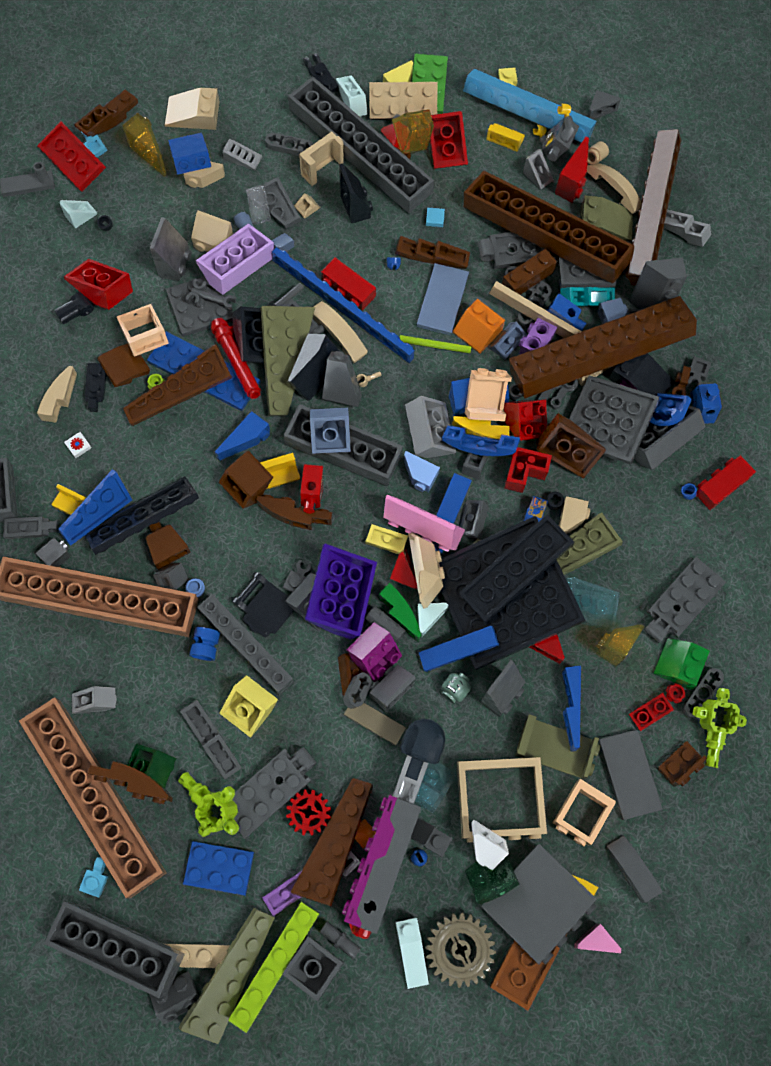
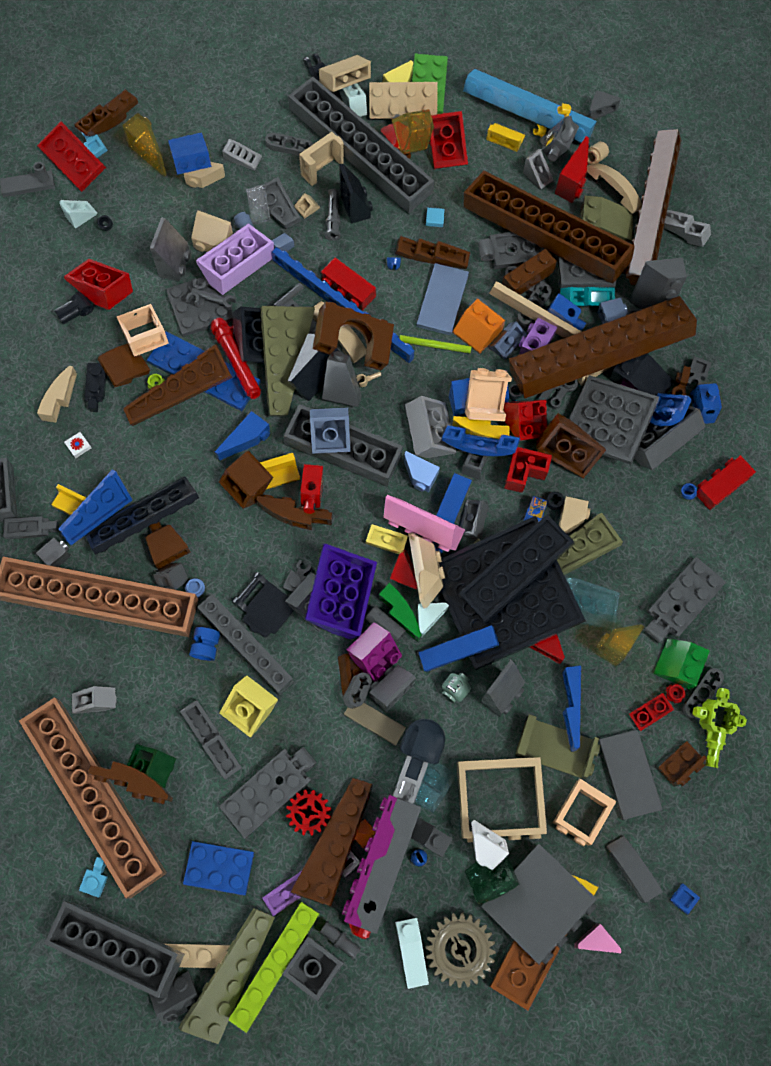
tan slope [165,88,219,130] -> none
lime piece [178,772,239,837] -> none
light yellow plate [498,68,517,86] -> none
none -> reddish brown arch [312,302,394,371]
none -> tan brick [319,55,371,92]
none -> dark grey pin [325,189,341,240]
none -> blue tile [670,884,700,915]

